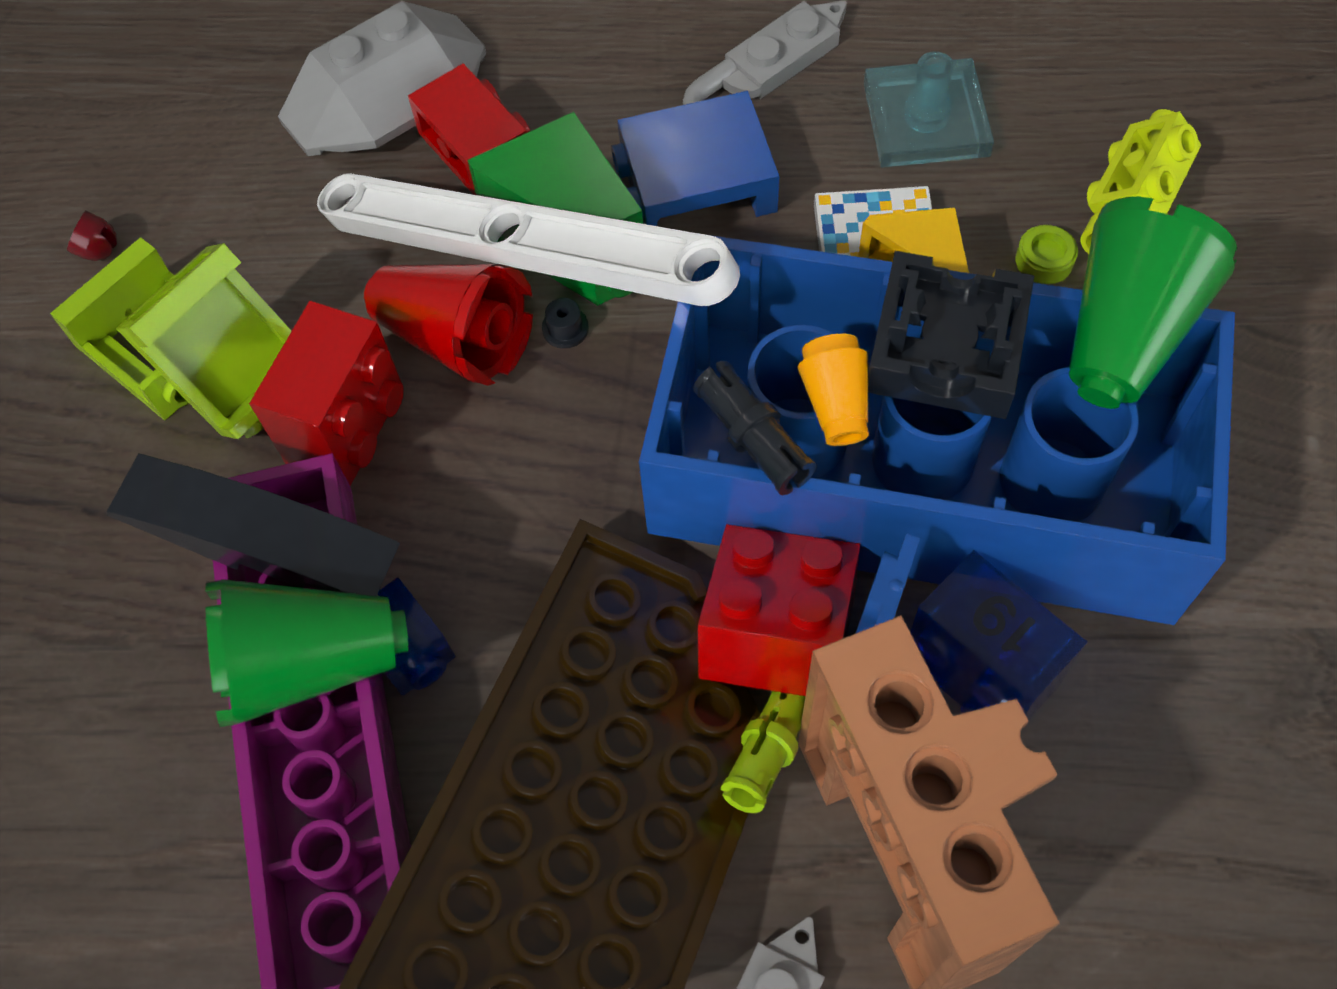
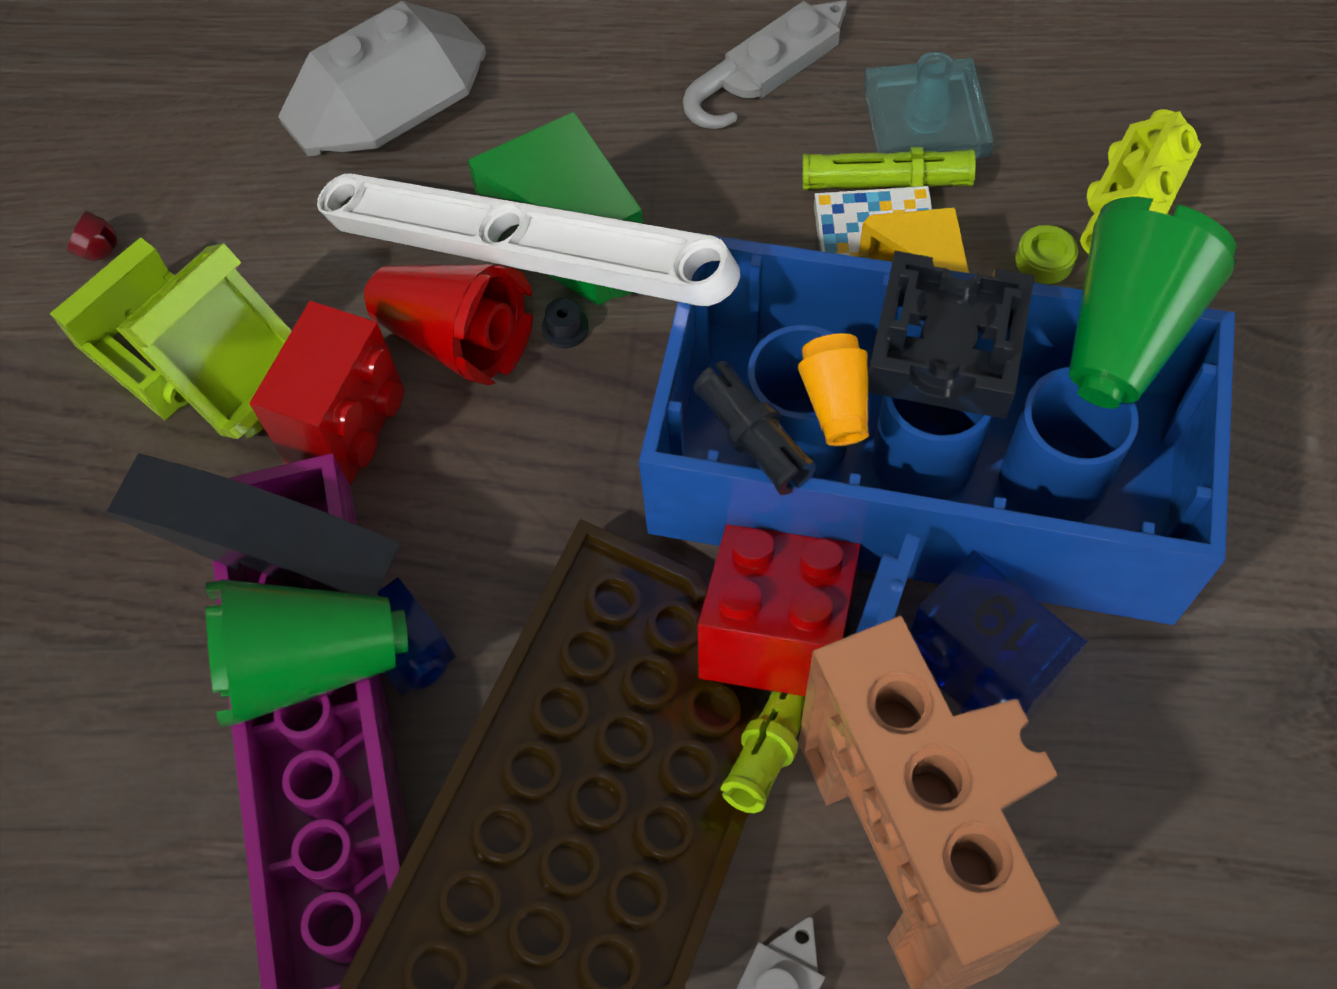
red brick [408,63,531,195] -> none
blue panel [611,91,780,226] -> none
none -> lime pin [803,146,976,190]

